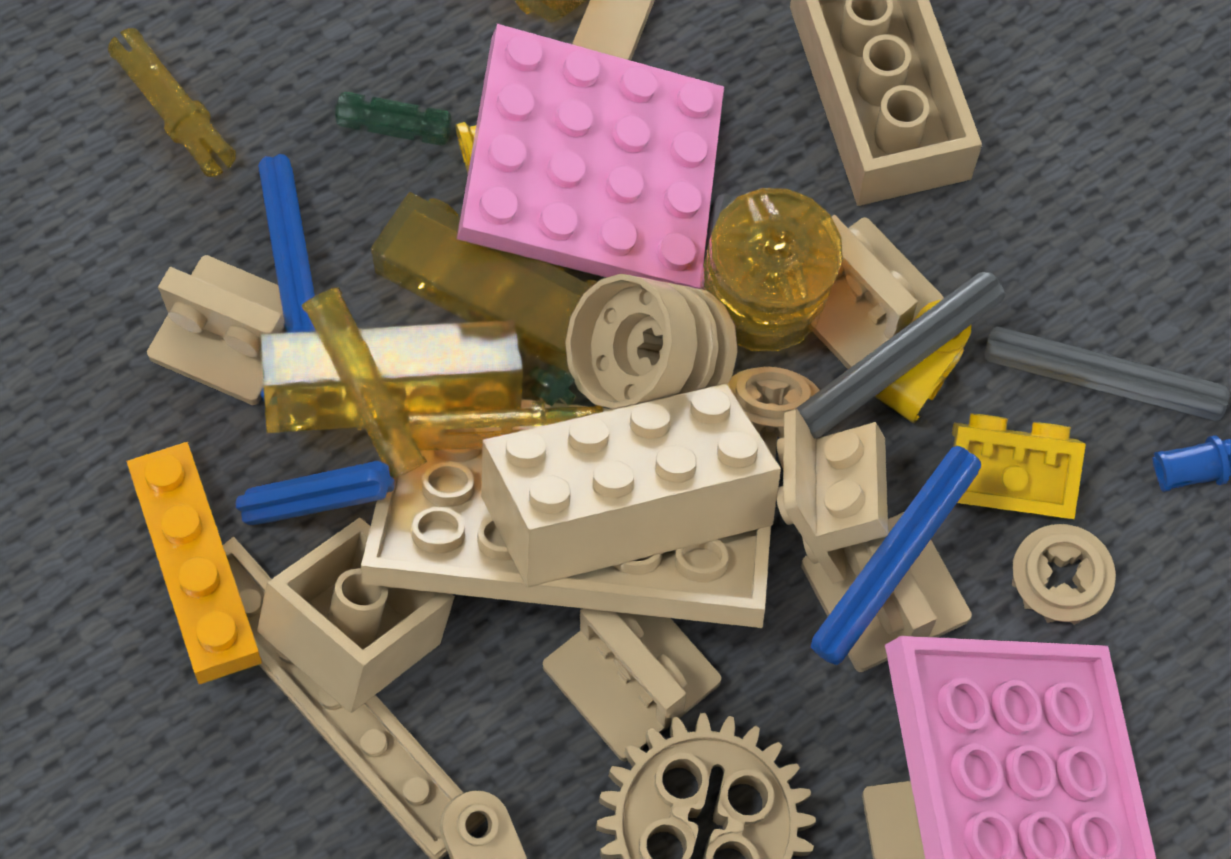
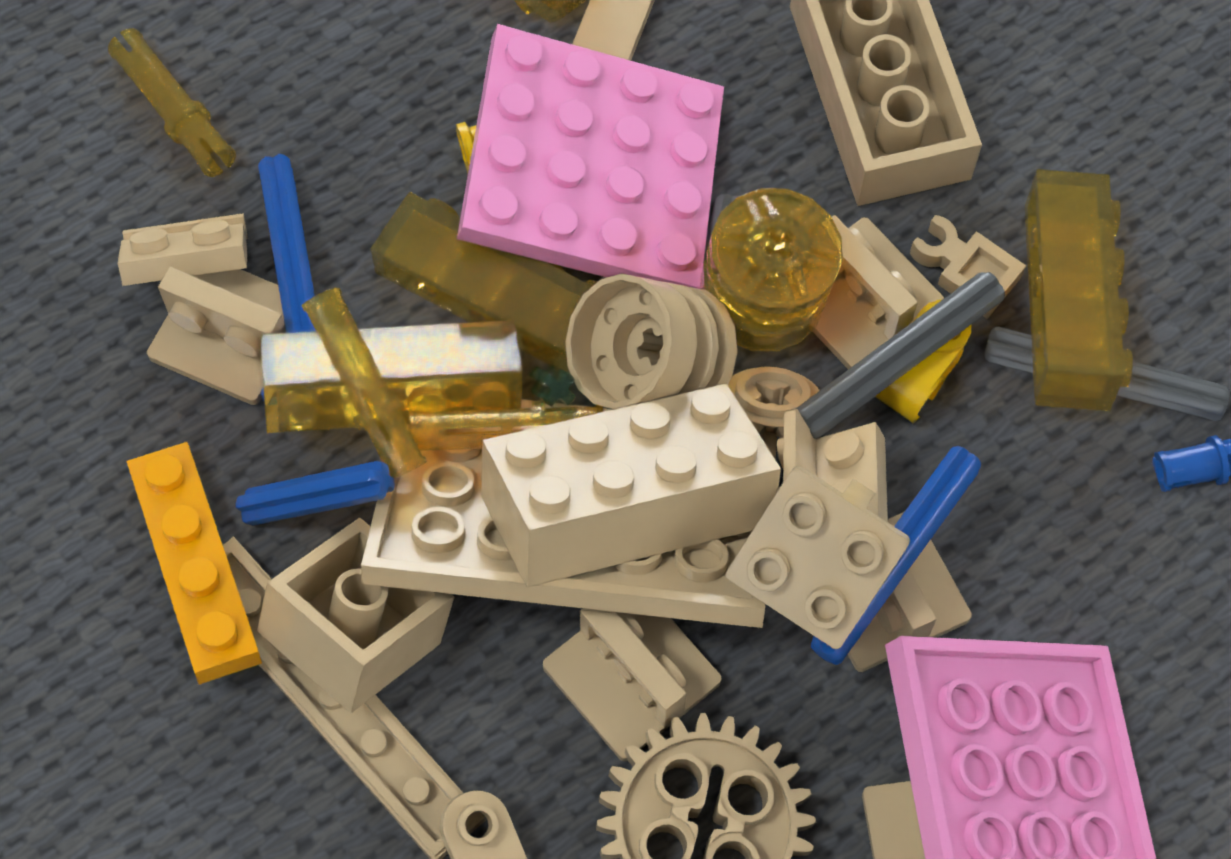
clear green axle [335,92,452,146] -> none
yellow bracket [952,413,1086,519] -> none
tan gear [1012,524,1116,625] -> none
none -> tan plate [118,213,248,286]
none -> tan bracket [726,466,910,649]
none -> tan plate [910,215,1026,319]
none -> clear yellow brick [1025,169,1133,411]

